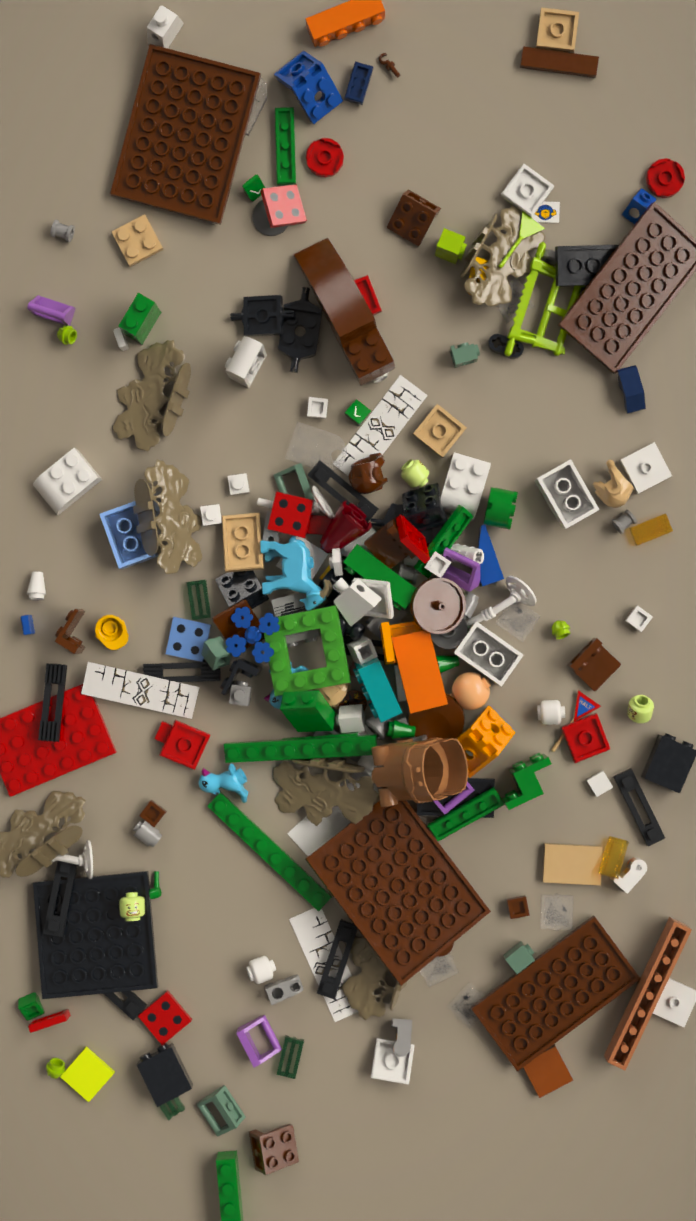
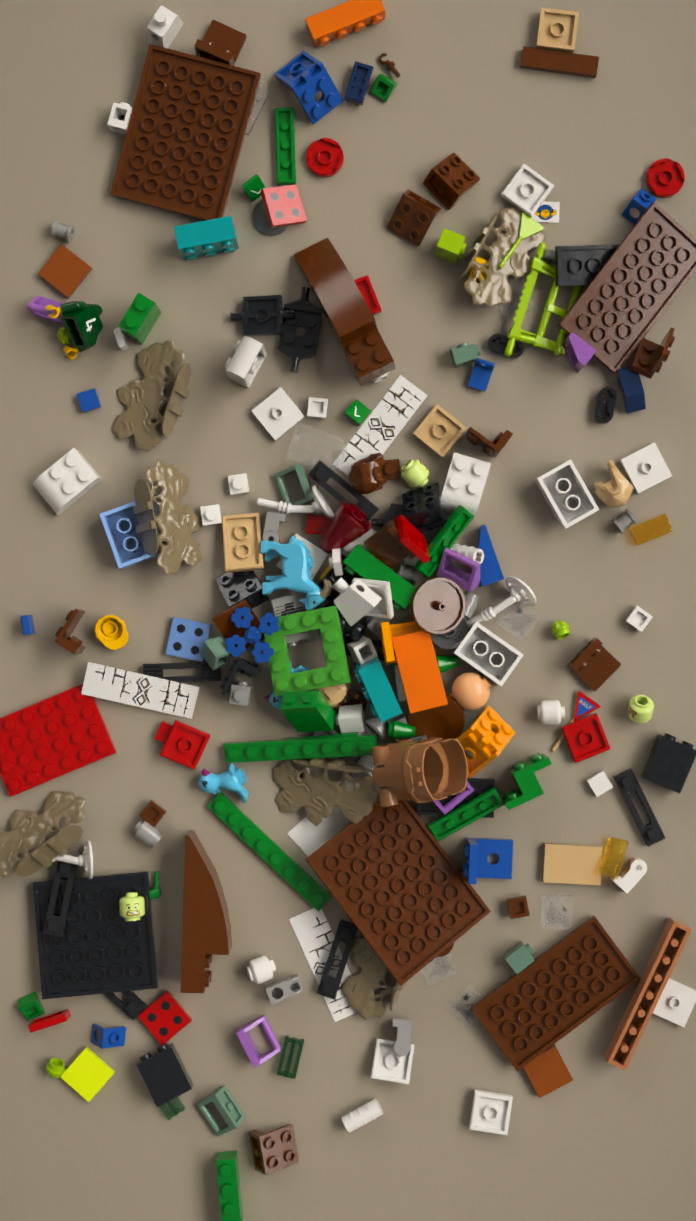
white cone [27,572,46,600] -> none
black container [38,663,67,742] -> none
tan plate [112,214,164,267] -> none
clear green tile [187,580,212,620] -> none
red tile [267,491,314,538] -> none
white plate [424,551,452,578] -> none
green brick [483,487,518,530] -> none
none -> dark orange tile [38,244,92,298]
none -> dark green torso [45,301,103,359]
none -> blue tile [77,388,101,413]
none -> blue bracket [91,1024,126,1049]
none -> white brick [107,102,132,135]
none -> teal brick [174,216,239,261]
none -> reddish brown slope [180,830,232,993]
none -> reddish brown bracket [194,20,247,66]
none -> white plate [251,387,305,441]
none -> white axle [342,1098,383,1133]
none -> green slope [370,74,398,102]
none -> reddish brown plate [381,459,401,480]
none -> reddish brown bracket [423,153,480,210]
none -> blue bracket [462,838,513,884]
none -> reddish brown bracket [465,427,513,457]
none -> blue bracket [468,358,495,392]
none -> white plate [469,1089,513,1135]
none -> medium lavender tile [564,333,597,373]
none -> black beam [595,387,616,424]
none -> reddish brown bracket [629,327,675,379]

